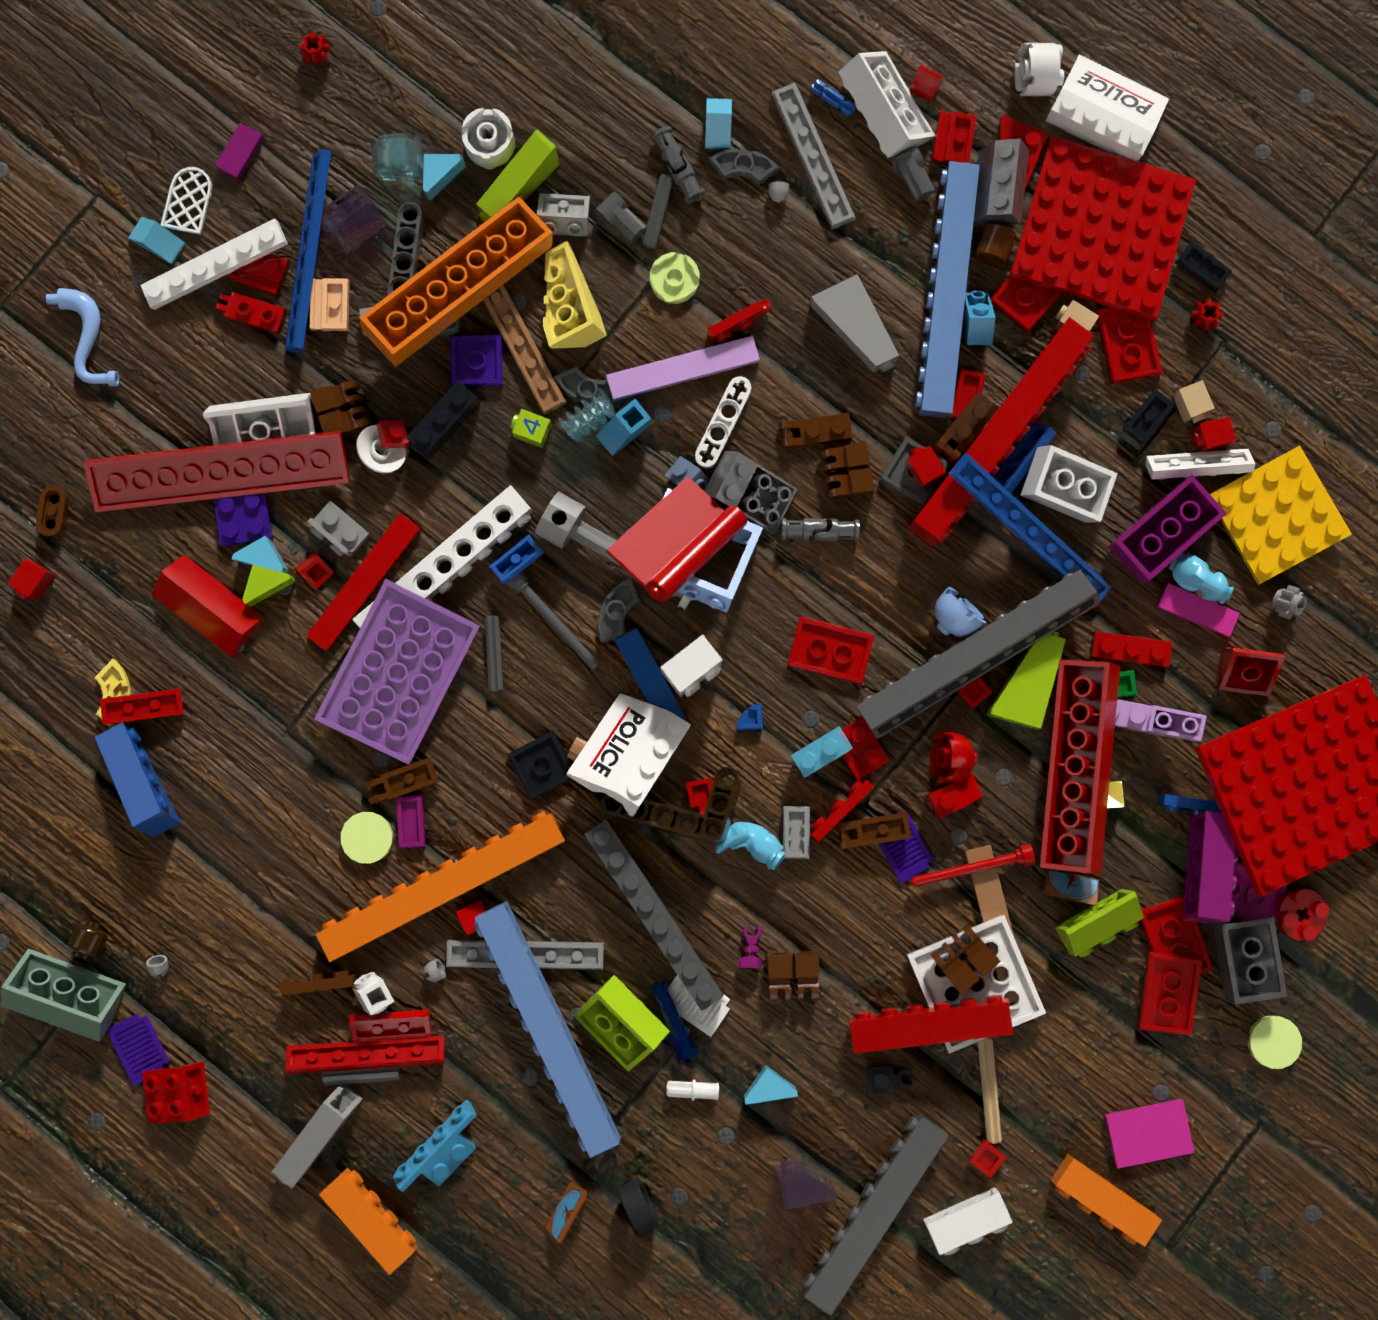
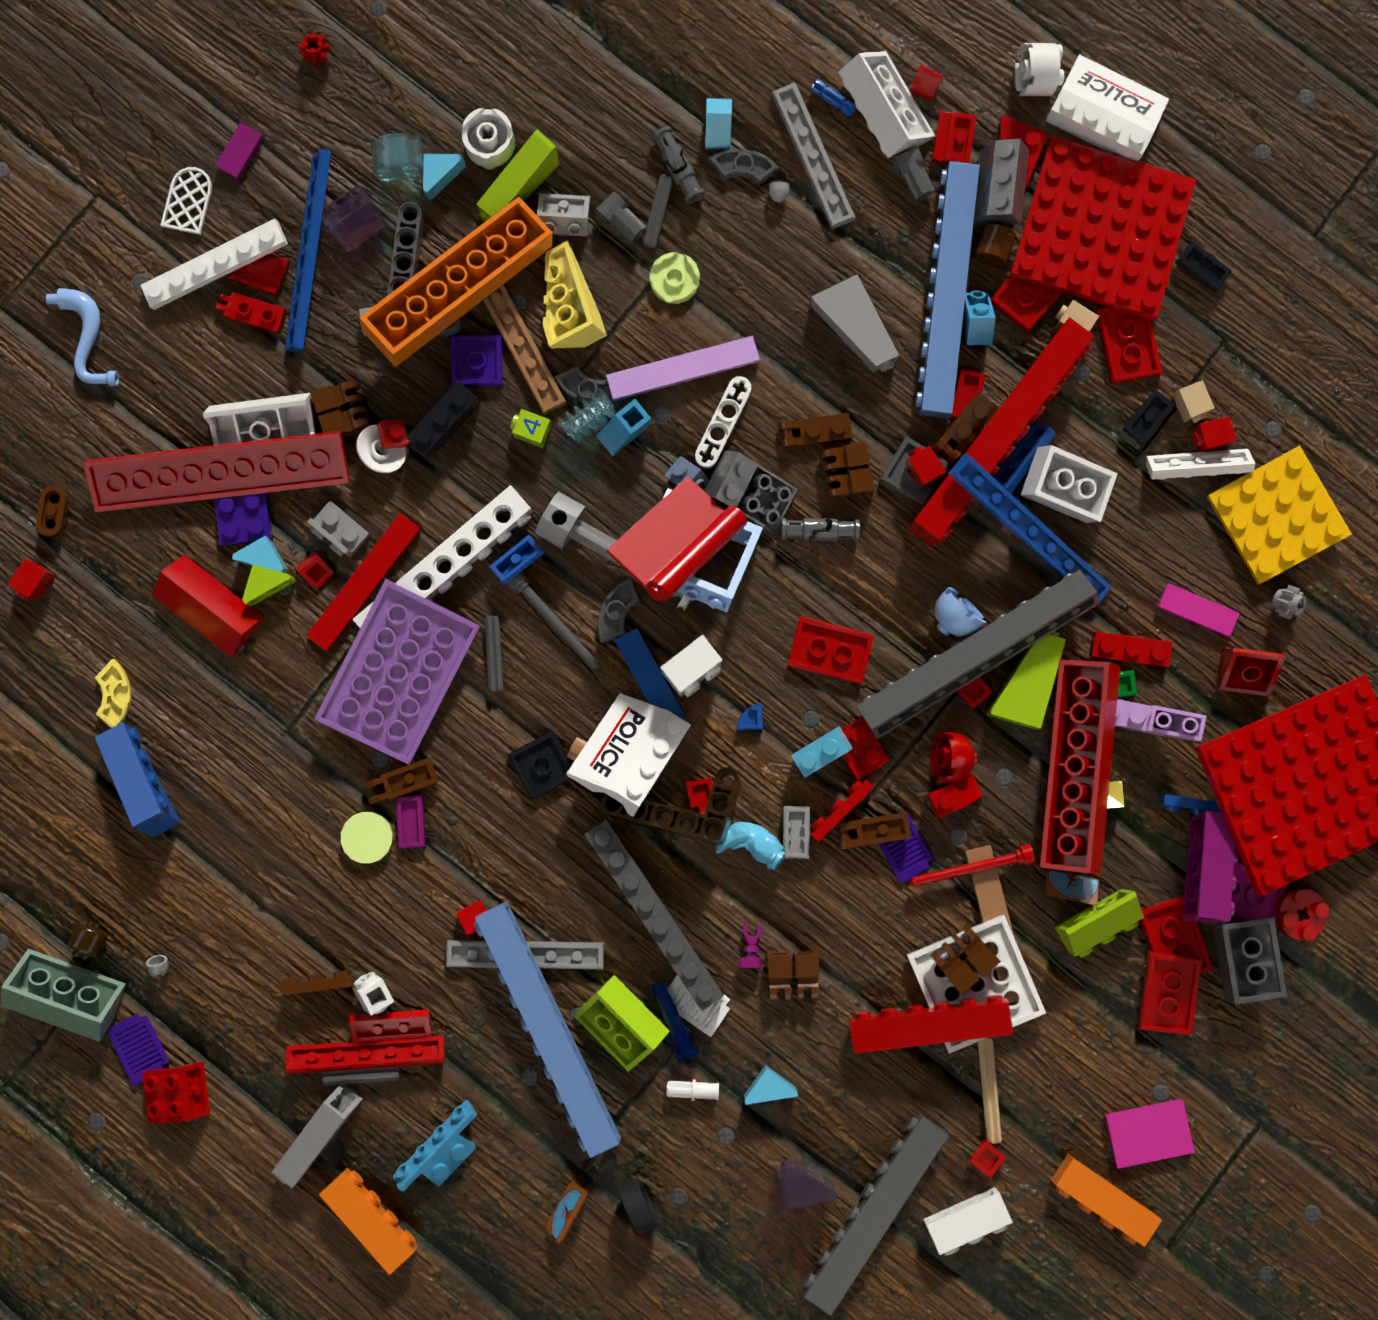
red plate [99,688,184,725] -> none
medium azure slope [128,217,186,265] -> none
light nougat plate [310,278,350,331] -> none
orange brick [316,811,566,962] -> none
light grey hinge [423,959,446,982] -> none
red hinge [707,299,771,343] -> none
black plate [866,1065,913,1094] -> none
magenta brick [1108,475,1227,584] -> none
medium azure animal [1169,553,1234,604] -> none
red gear [1189,298,1224,332] -> none
yellowish green tile [1248,1016,1302,1069] -> none

